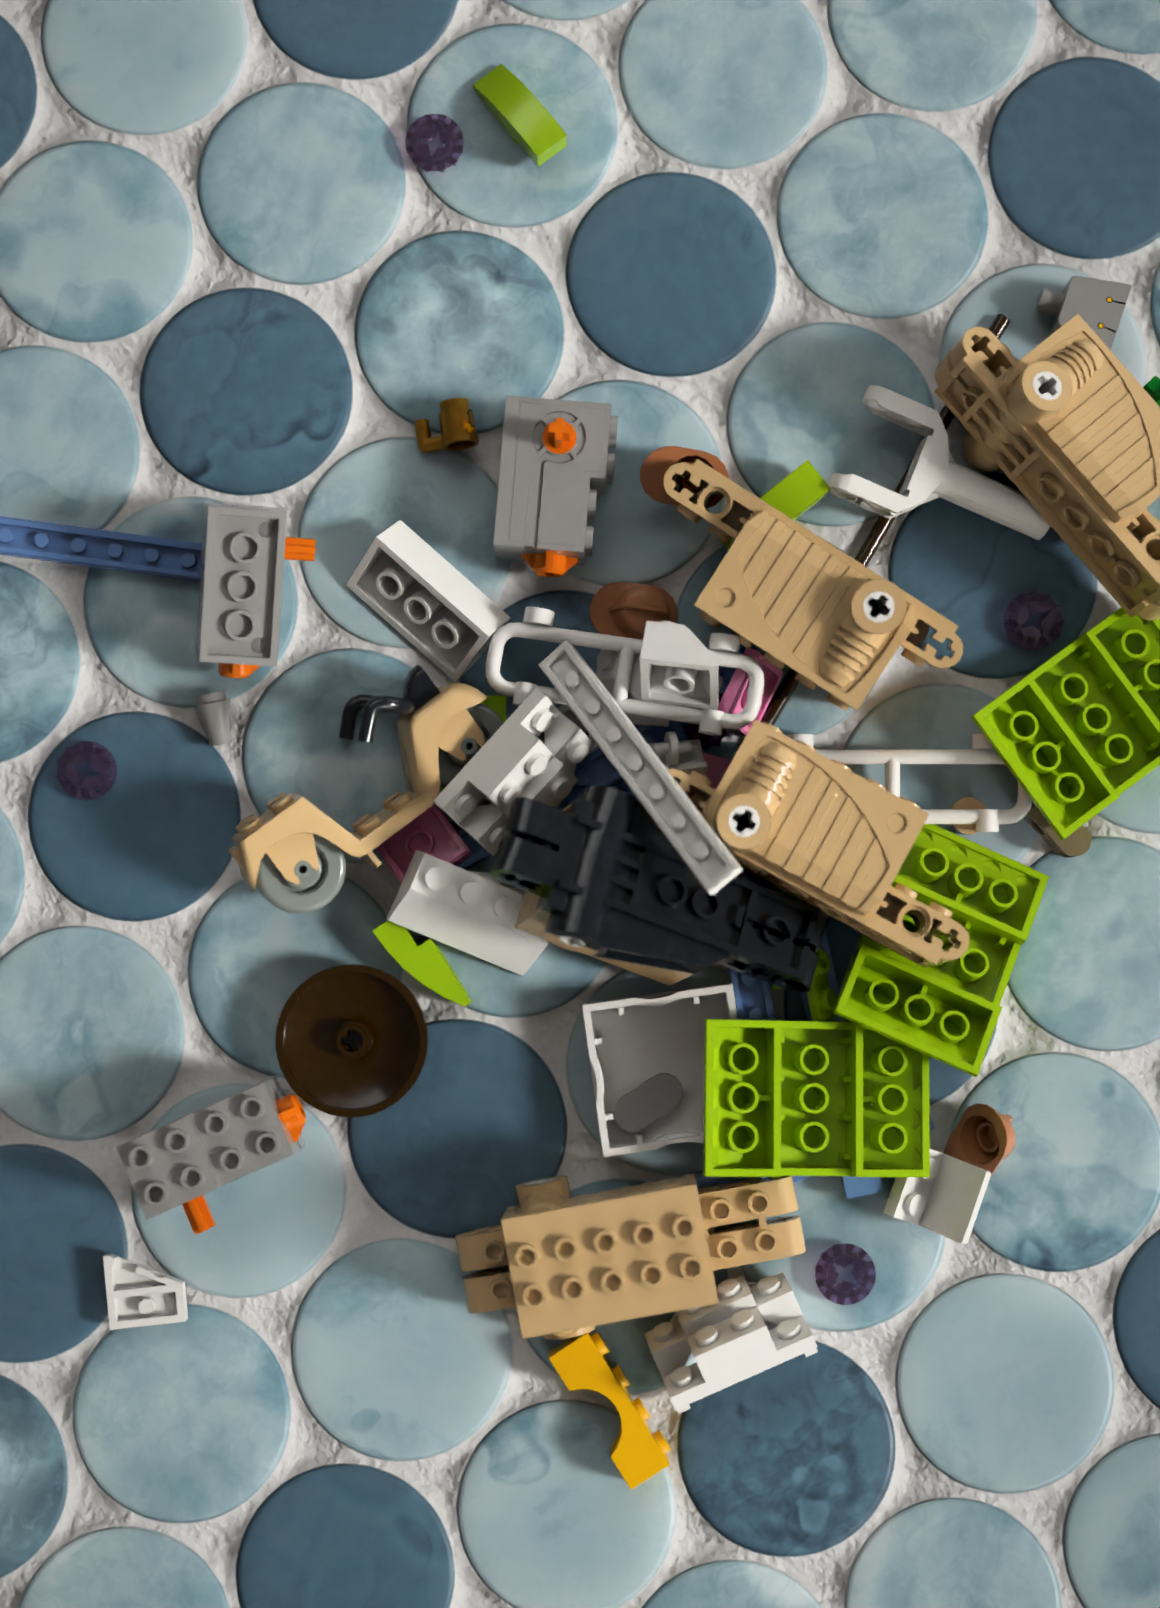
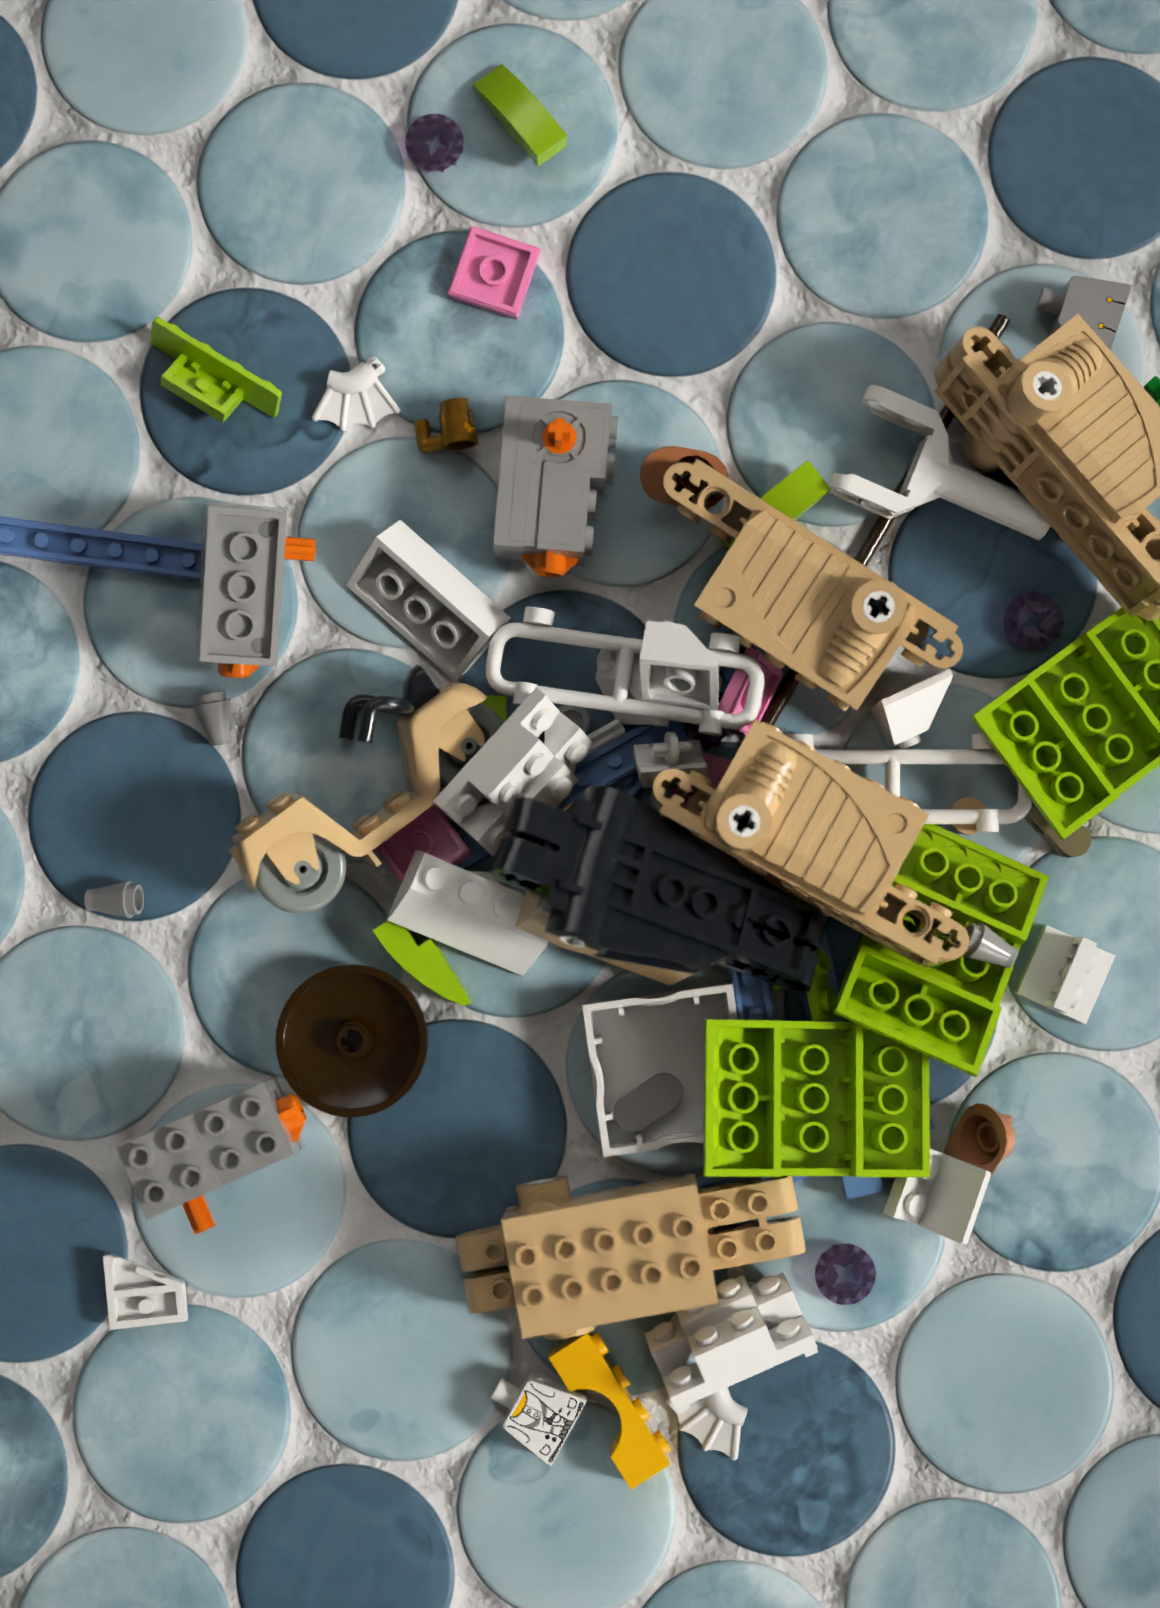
clear purple gear [56,741,117,801] -> none
white tile [538,640,743,895] -> none
nougat piece [589,582,678,640] -> none
none -> light grey cone [84,881,144,918]
none -> lime bracket [150,317,282,423]
none -> white arm [312,356,400,431]
none -> bright pink tile [448,225,541,320]
none -> torso [490,1373,587,1466]
none -> white arm [666,1387,748,1461]
none -> white slope [870,669,953,749]
none -> light grey cone [964,922,1018,969]
none -> white bracket [1014,925,1115,1024]

